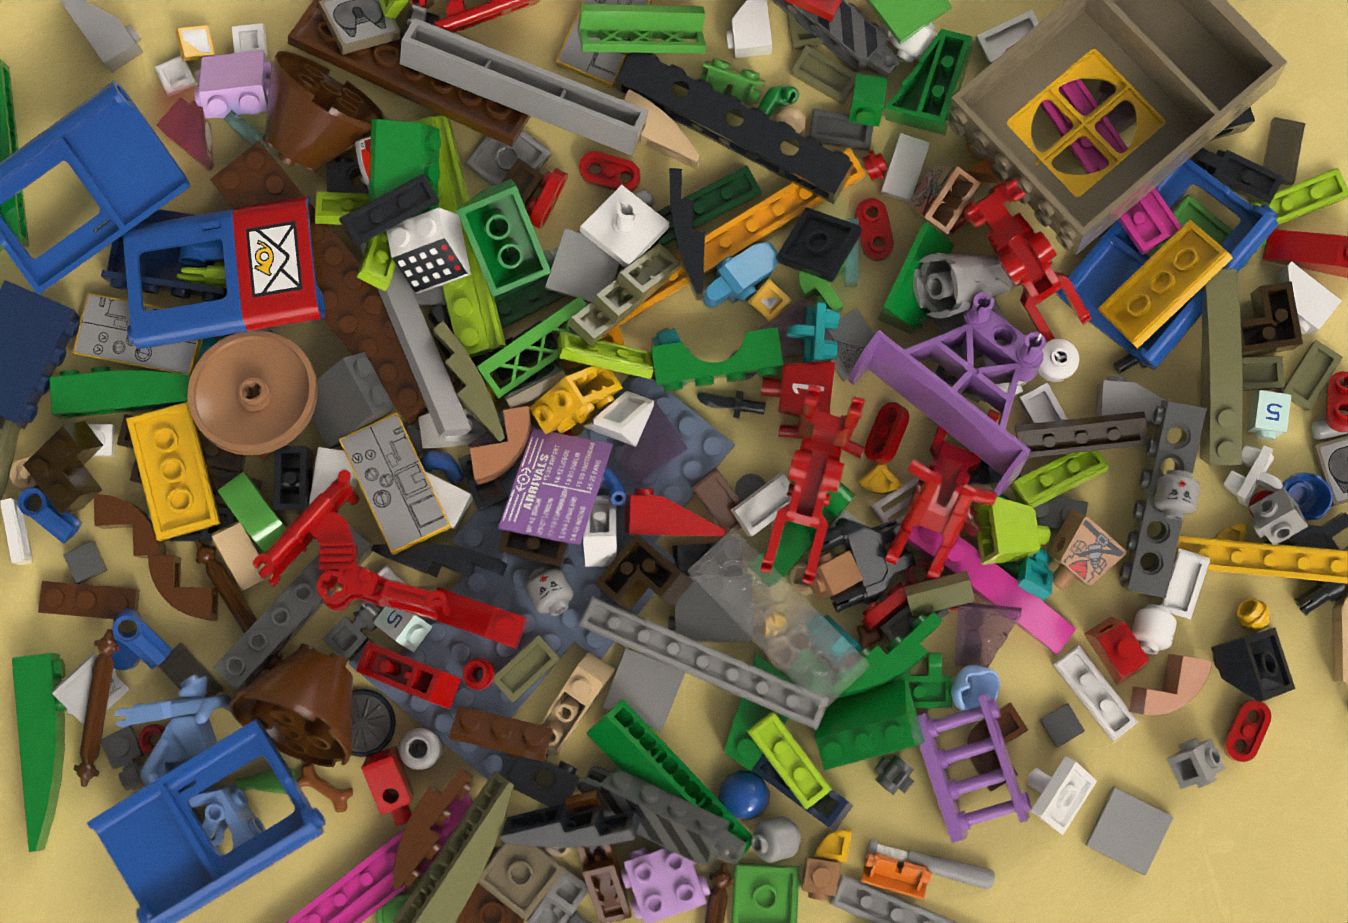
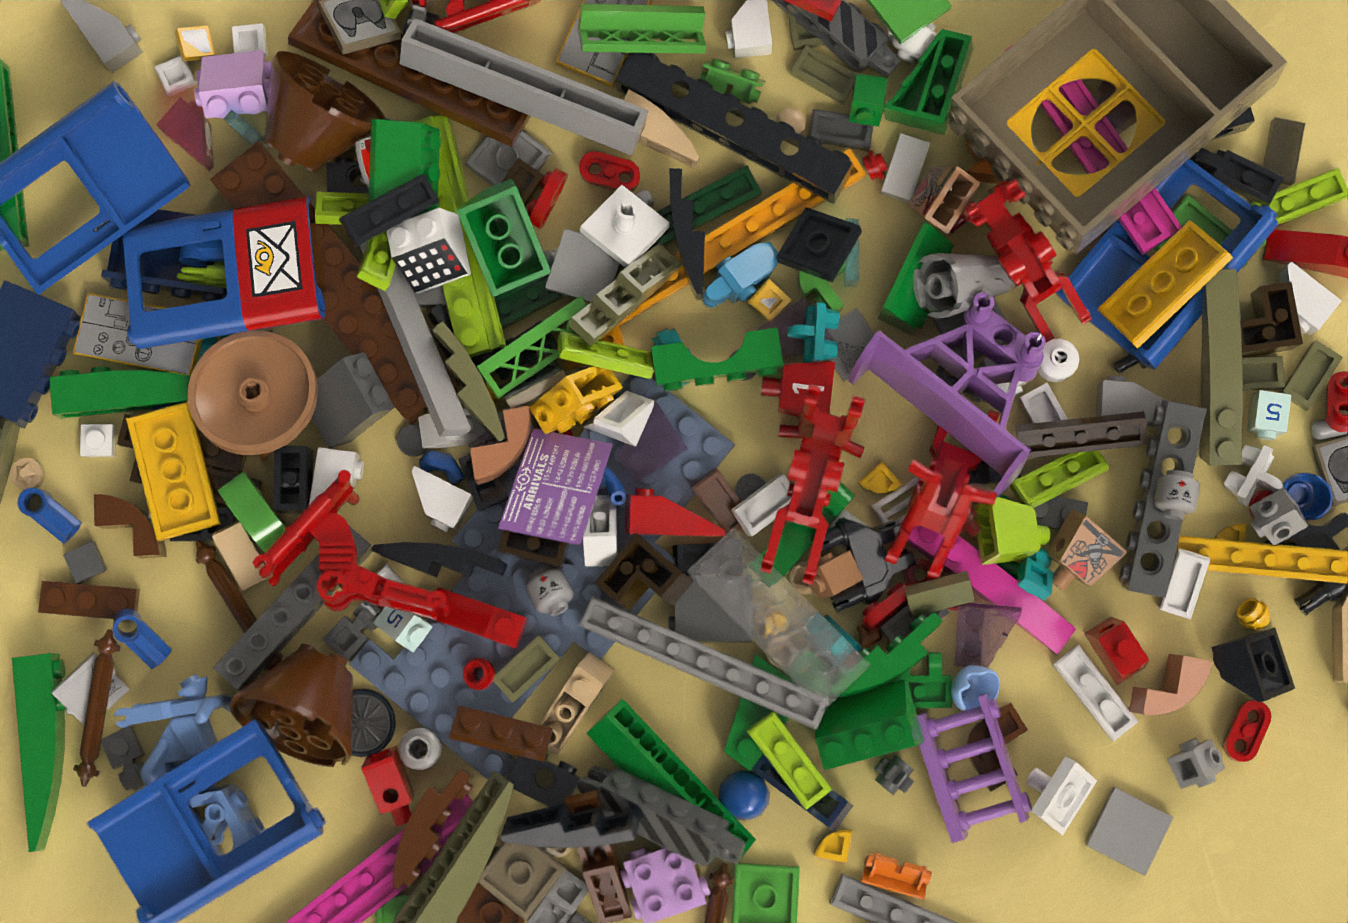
white tile [0,498,33,565] -> none
dark brown brick [23,421,104,515] -> none
blue tile [112,640,140,671] -> none
red plate [138,724,166,756] -> none
reddish brown brick [148,555,218,621] -> none
clear smoke tile [158,642,226,697] -> none
bright green cone [234,763,296,795] -> none
dark orange piece [296,763,353,813] -> none
light grey tile [339,413,451,555] -> none
red slope [356,641,462,709] -> none
light grey tile [602,648,685,732] -> none
black piece [697,391,766,419] -> none
light grey head [751,816,801,863] -> none
green arm [758,85,799,118] -> none
medium nougat brick [801,856,840,901] -> none
red plate [855,198,894,261] -> none
red plate [864,402,910,465] -> none
light grey piece [866,839,995,889] -> none
white tile [975,10,1039,65] -> none
dark grey tile [1039,703,1085,748] -> none
white head [1131,604,1177,654] -> none

